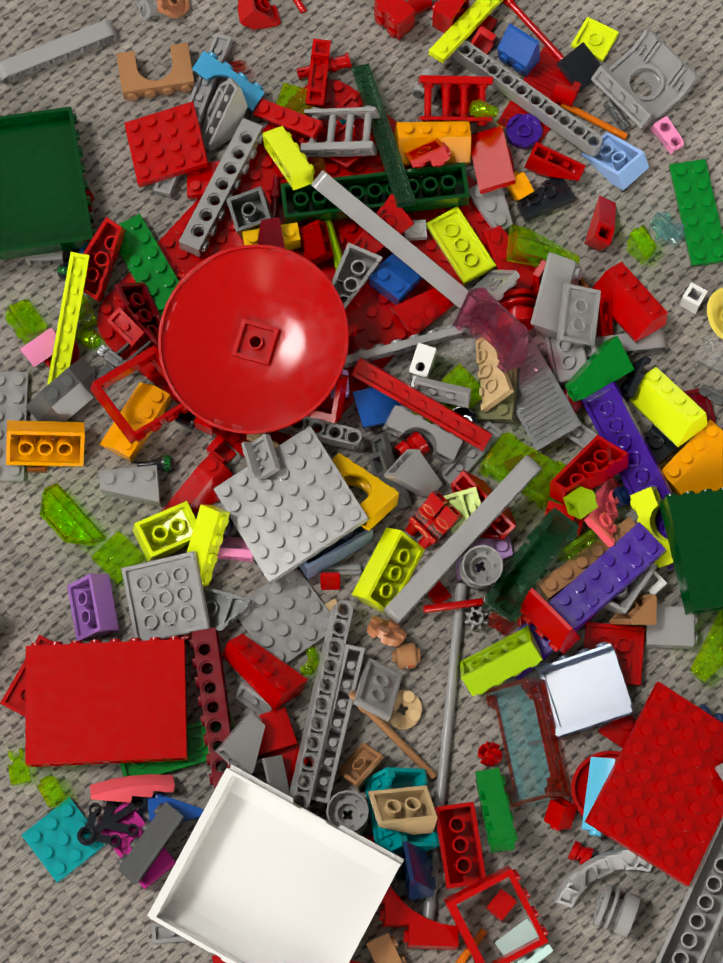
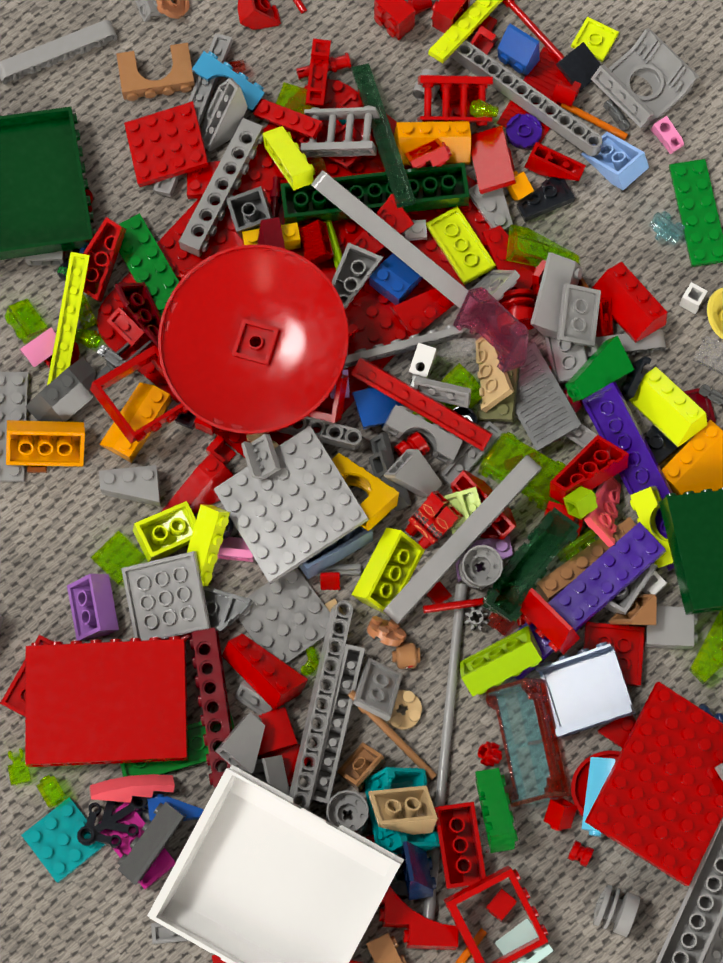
clear neon green wedge [39,483,107,546] -> none
black piece [137,455,174,472] -> none
light grey tile [553,848,653,908] -> none
red slope [584,196,616,252] -> none
dark blue plate [612,486,631,508] -> none
clear neon green slope [626,225,657,265] -> none

